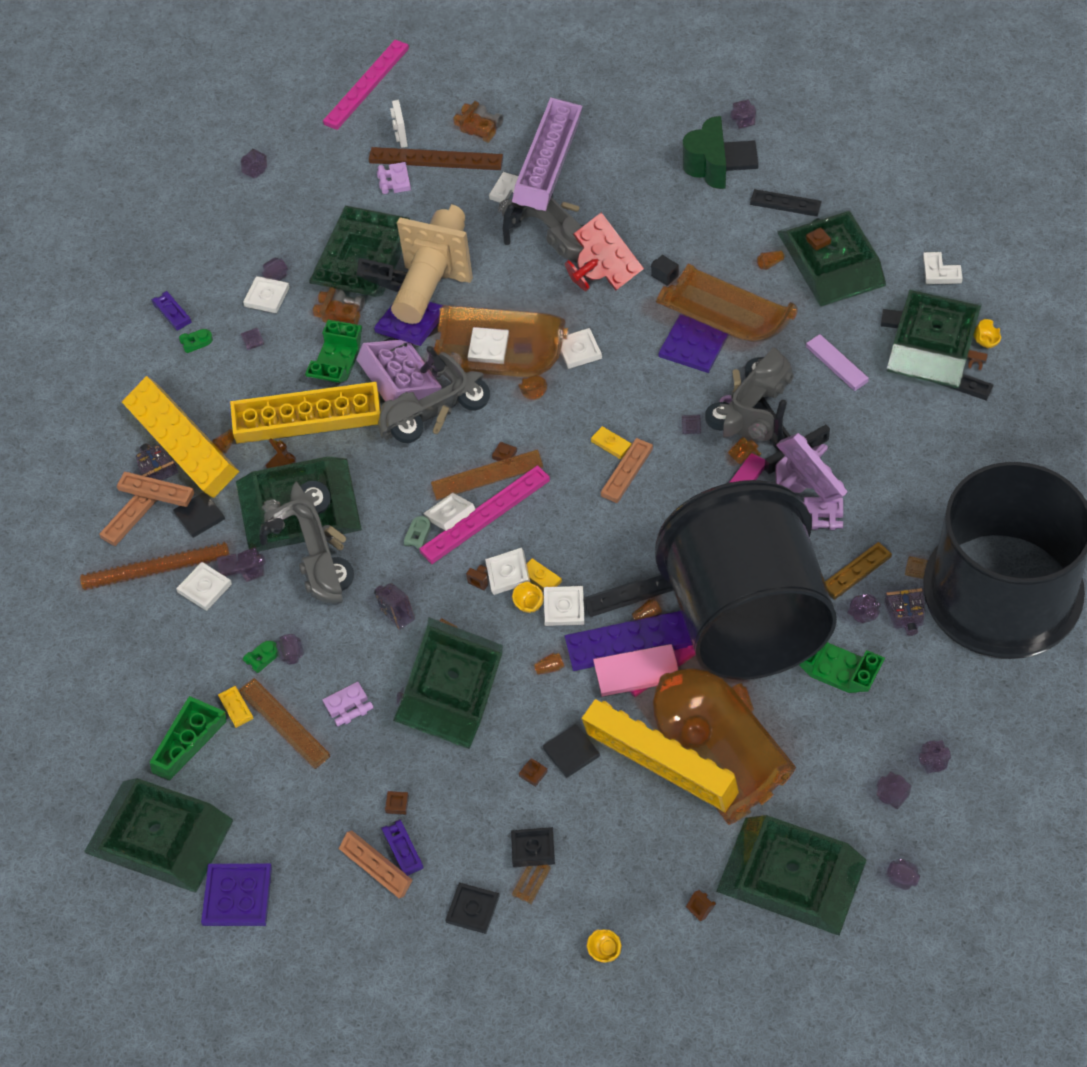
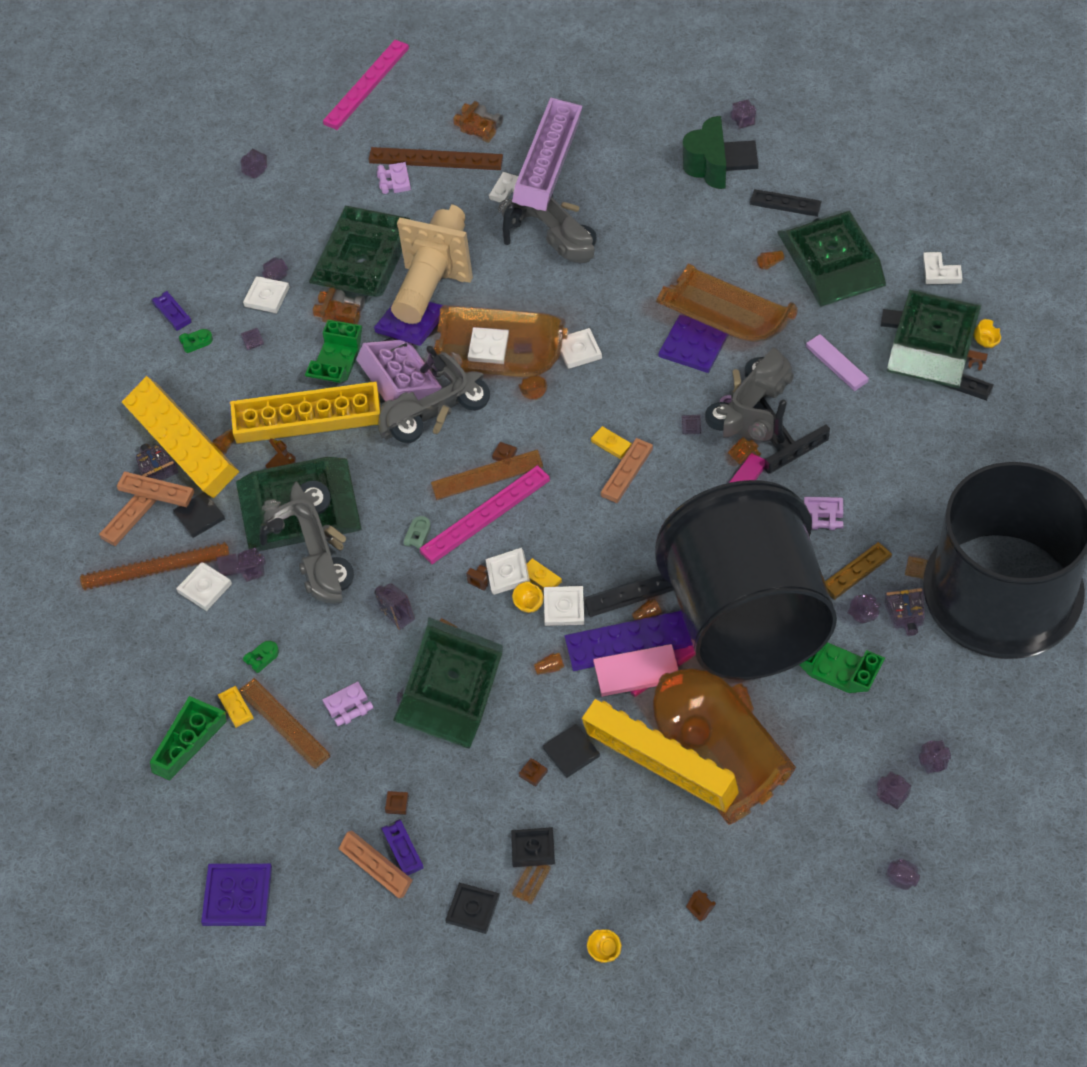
clear green slope [84,778,233,893] -> none
clear purple head [276,634,304,665] -> none
black slope [356,258,407,292] -> none
white plate [390,100,408,148] -> none
white plate [423,493,476,531] -> none
plate [564,212,644,292] -> none
black brick [651,255,679,286] -> none
clear green slope [716,815,867,936] -> none
lavender plate [776,433,848,503] -> none
reddish brown plate [806,228,831,251] -> none

